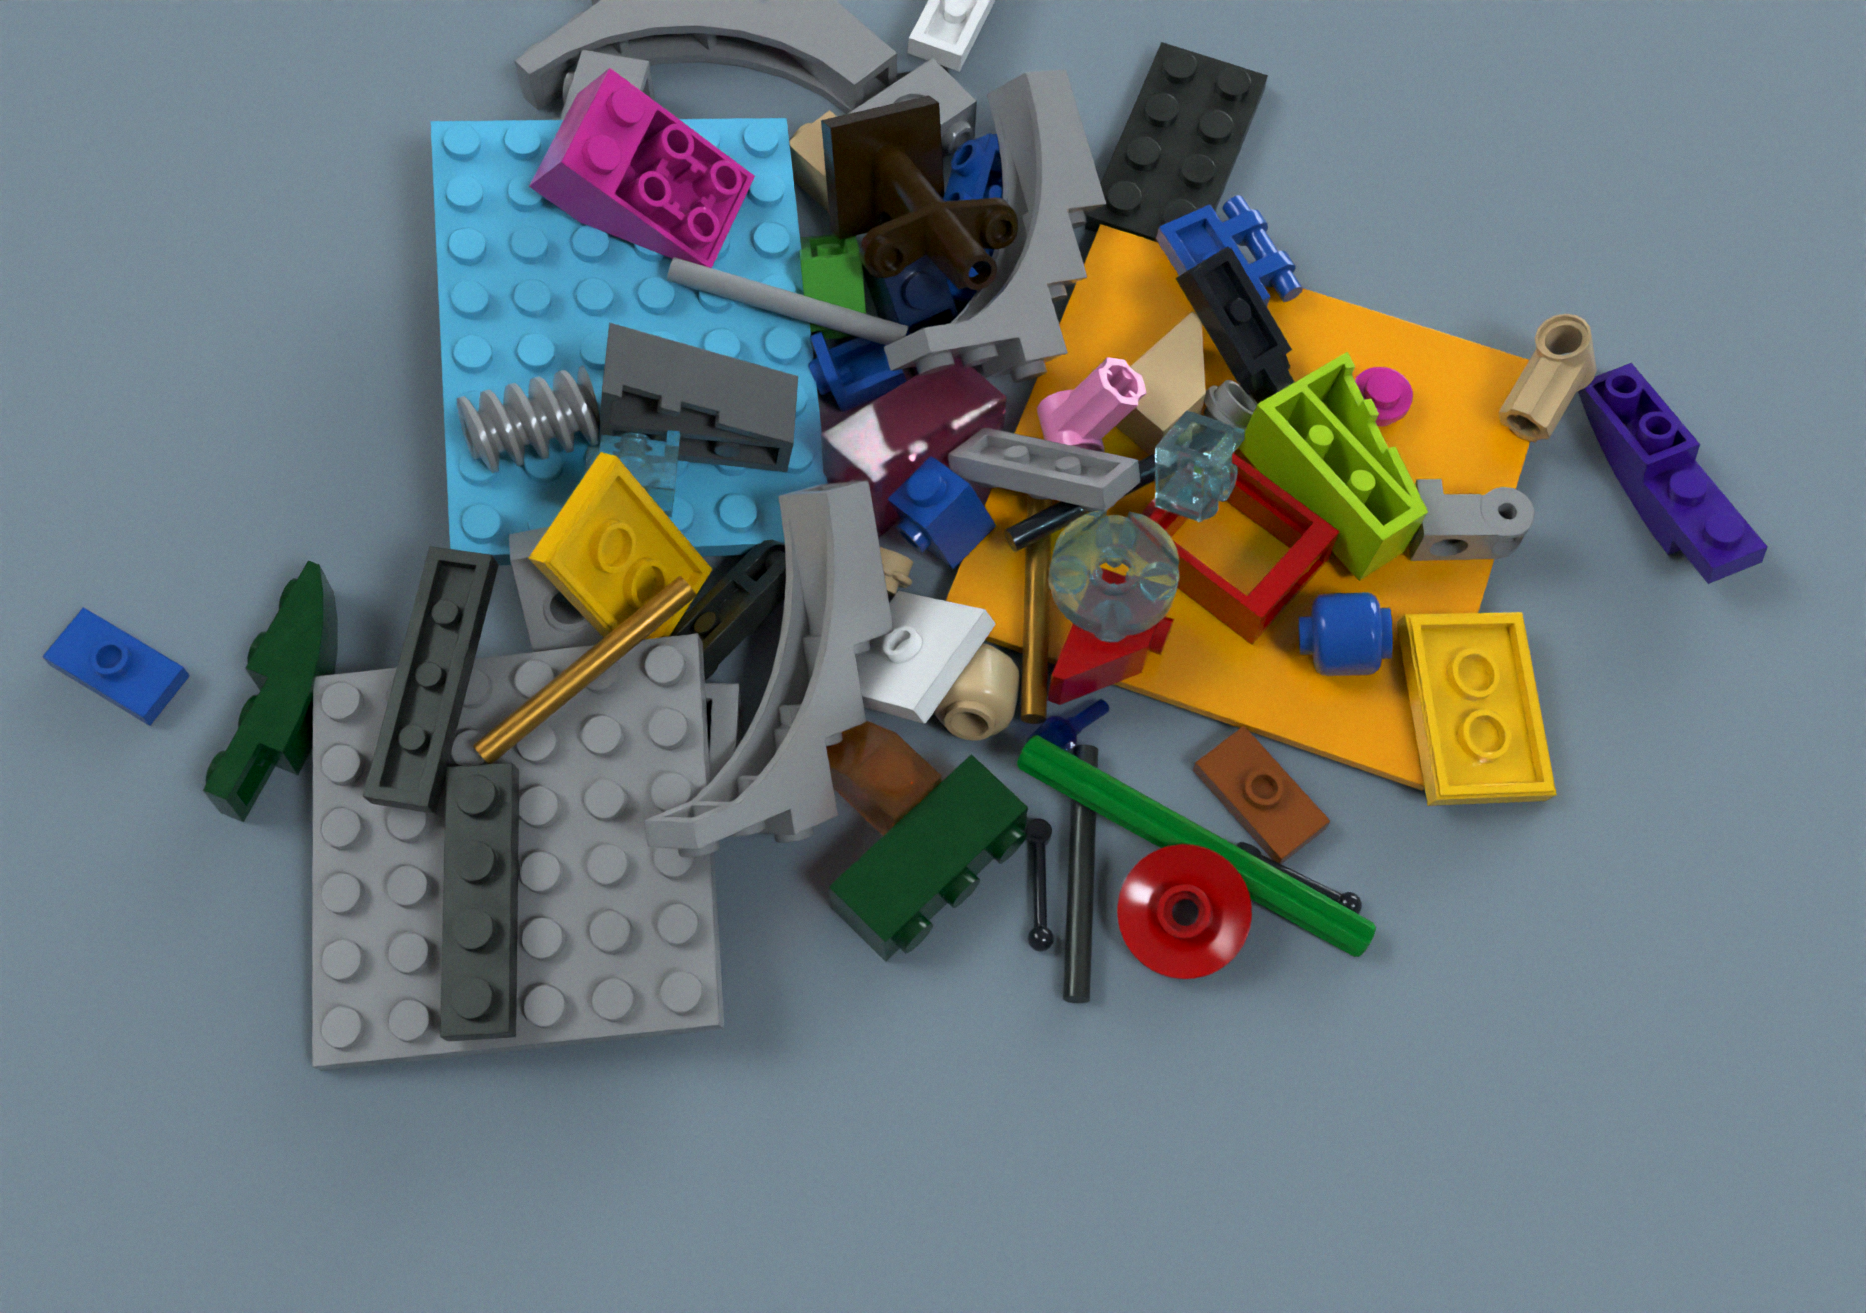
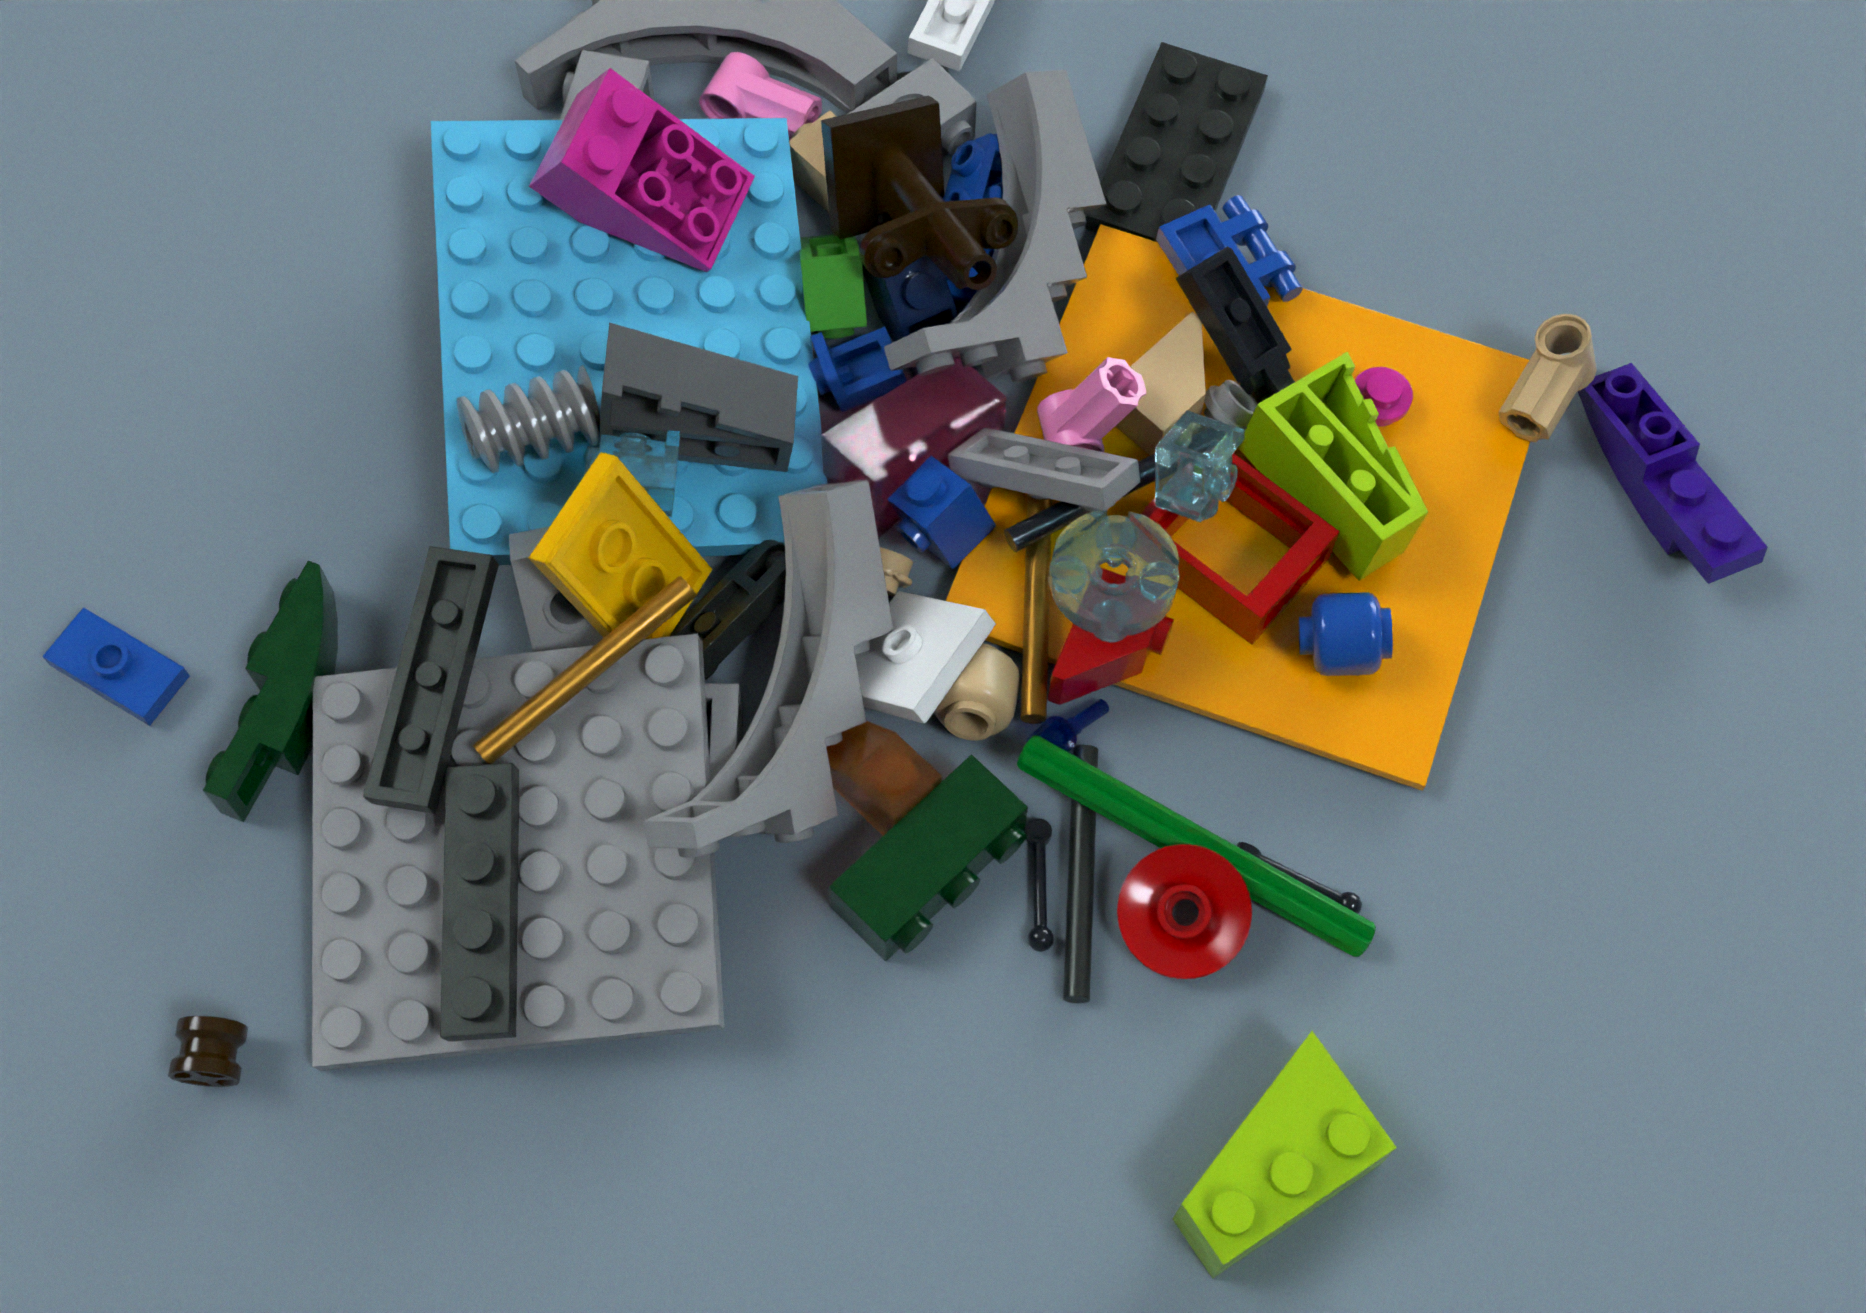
light grey bar [667,257,908,345] -> none
dark orange plate [1193,726,1330,864] -> none
yellow tile [1397,612,1557,806] -> none
light grey leg [1409,479,1535,561] -> none
none -> dark brown wheel [168,1016,248,1087]
none -> bright pink piece [699,52,822,141]
none -> lime wedge [1172,1030,1397,1279]

